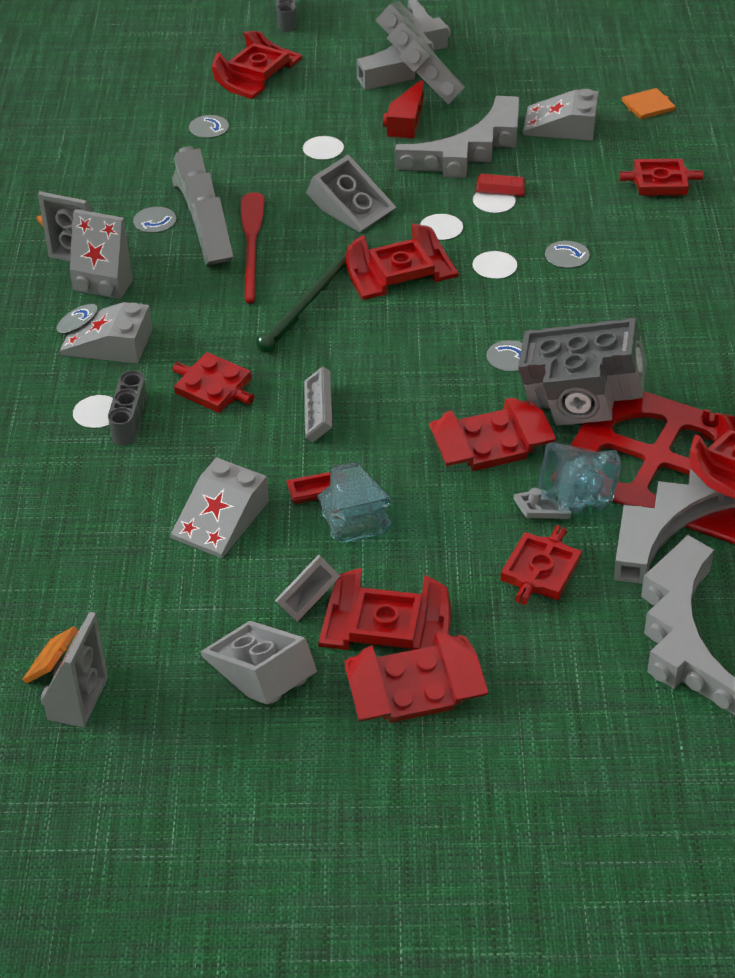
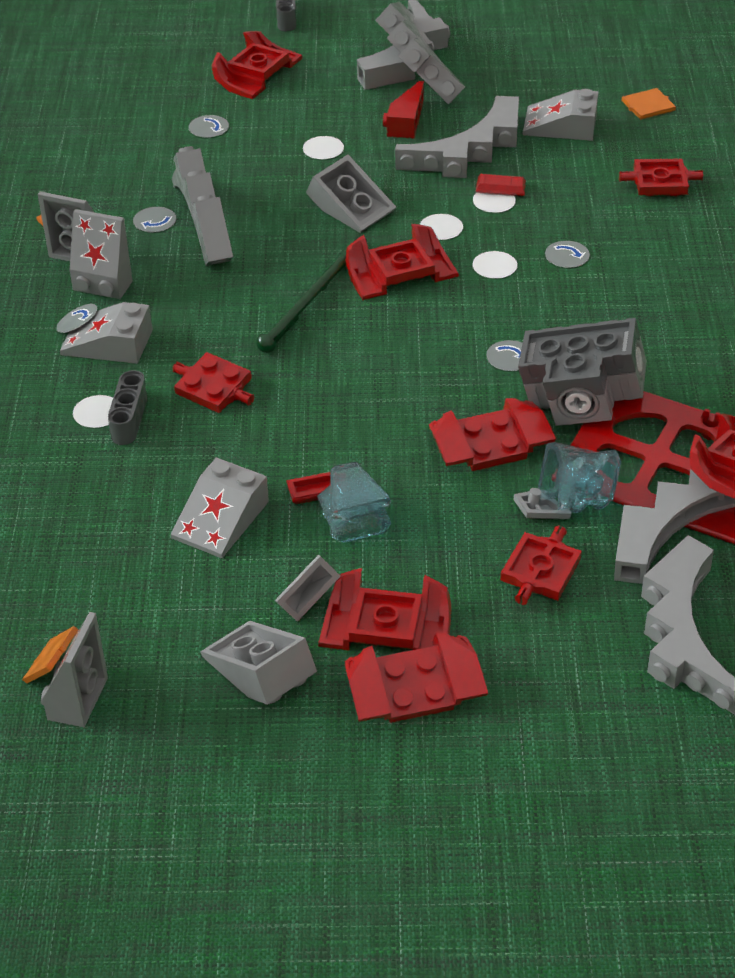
red piece [240,192,265,304] -> none
light grey plate [304,366,332,443] -> none

